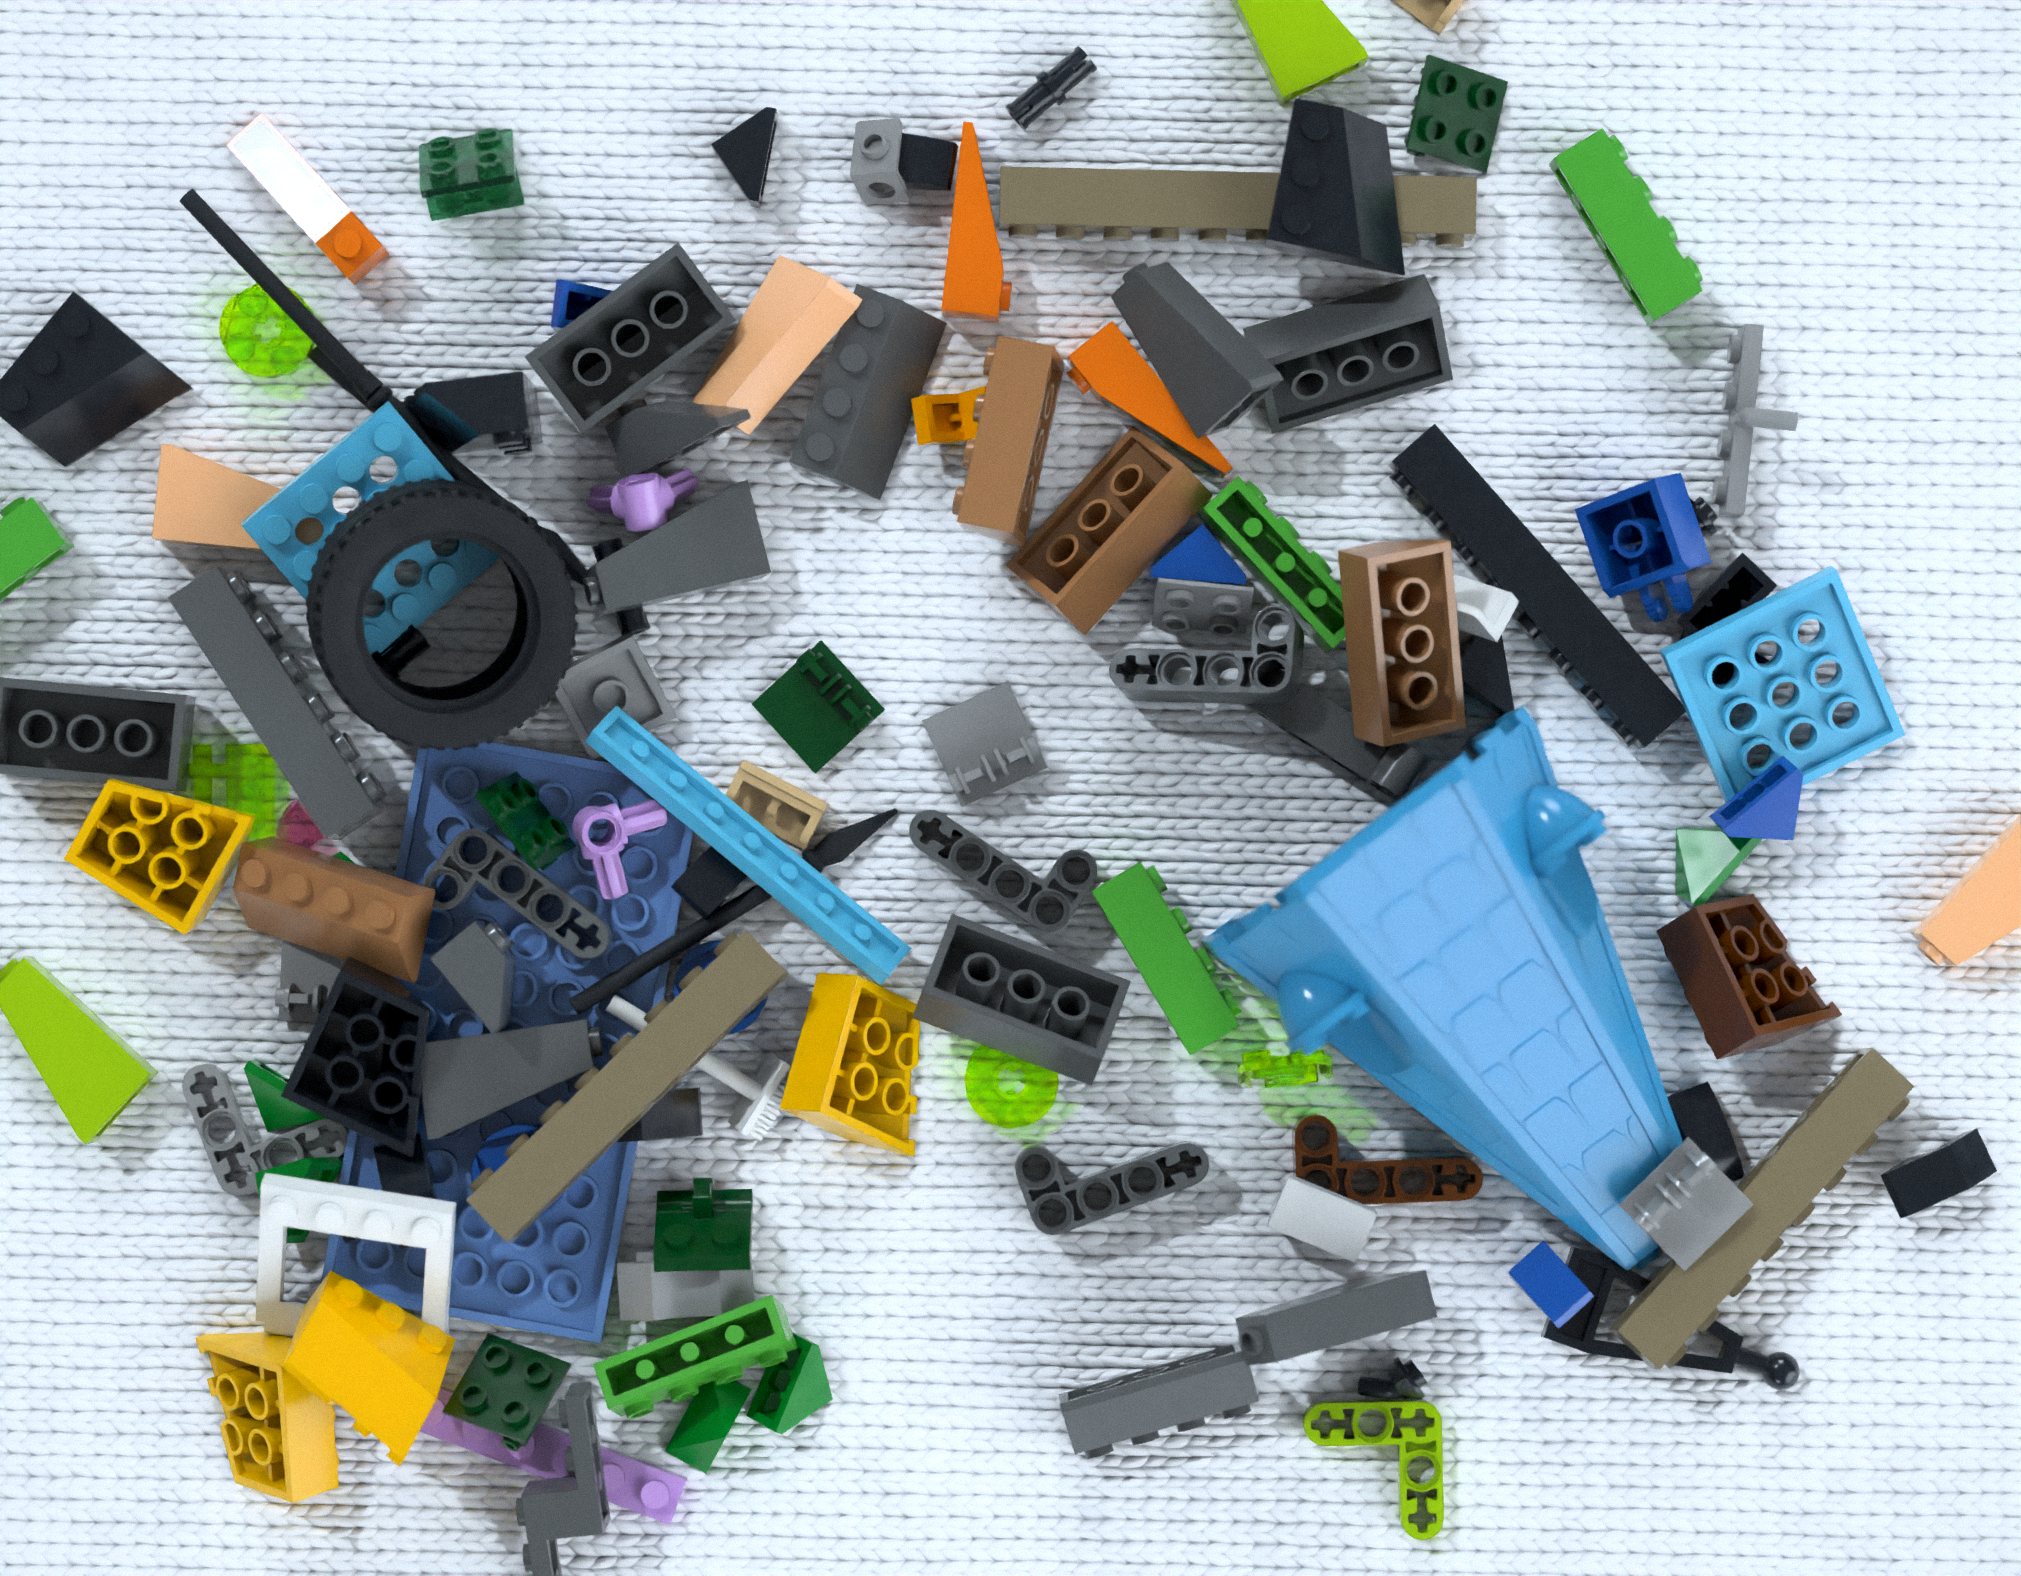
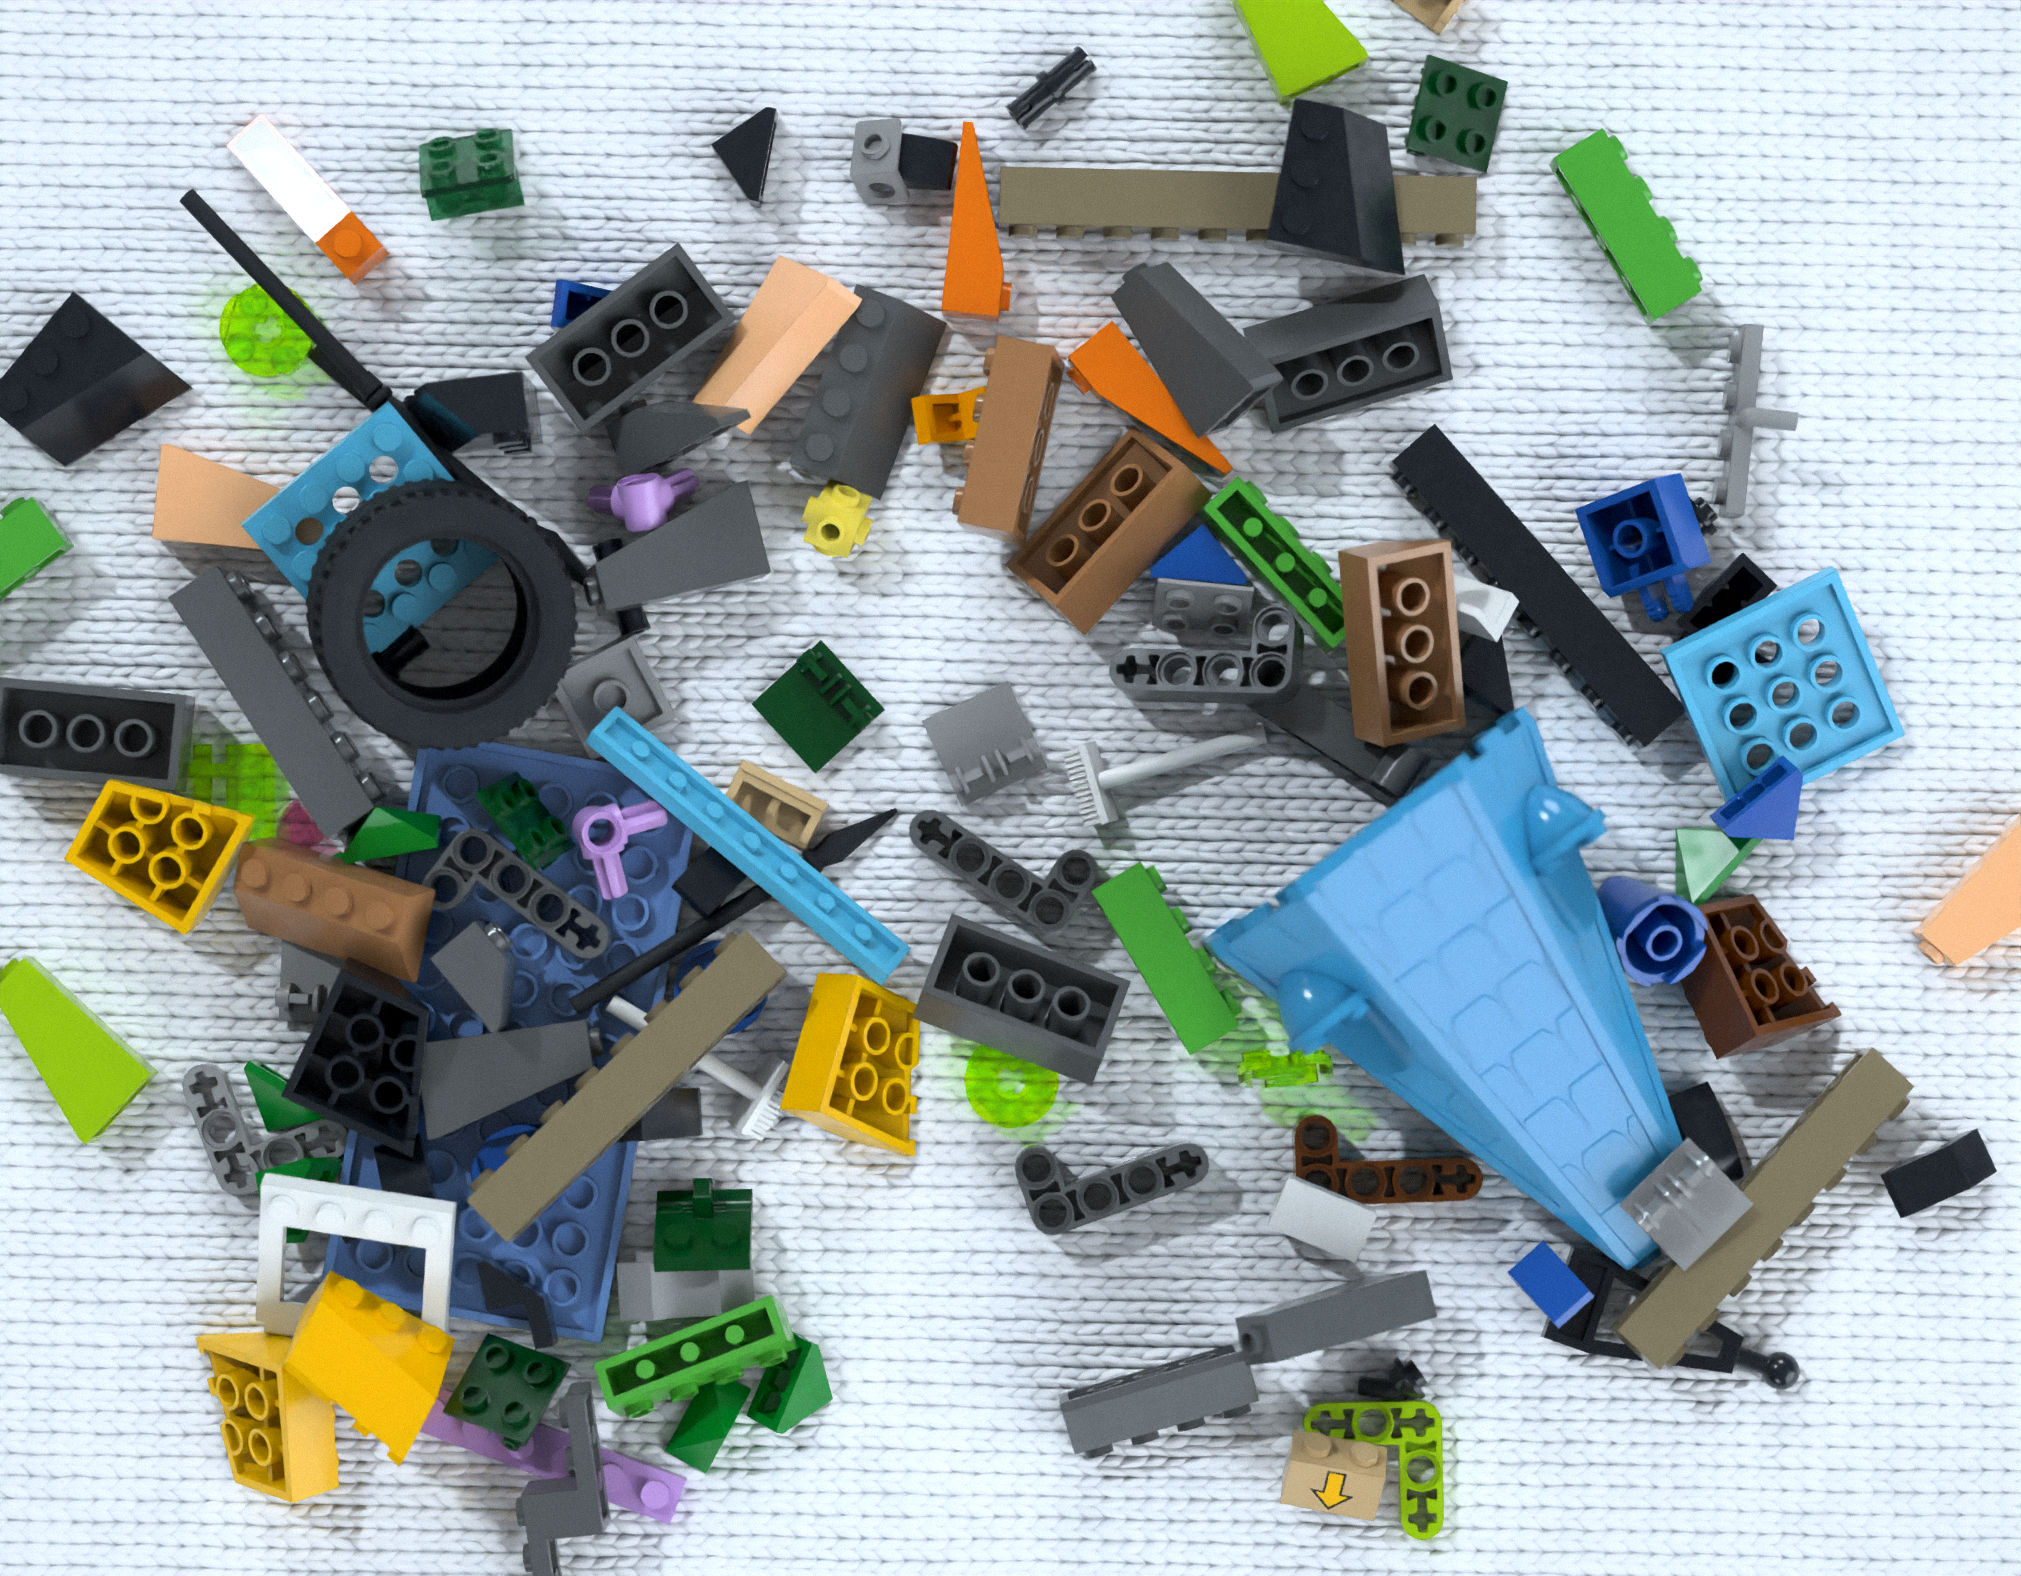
none -> green slope [343,806,443,864]
none -> black slope [477,1258,558,1350]
none -> light yellow brick [801,480,873,558]
none -> white piece [1062,724,1267,827]
none -> tan brick [1280,1429,1387,1522]
none -> blue cone [1596,875,1708,987]

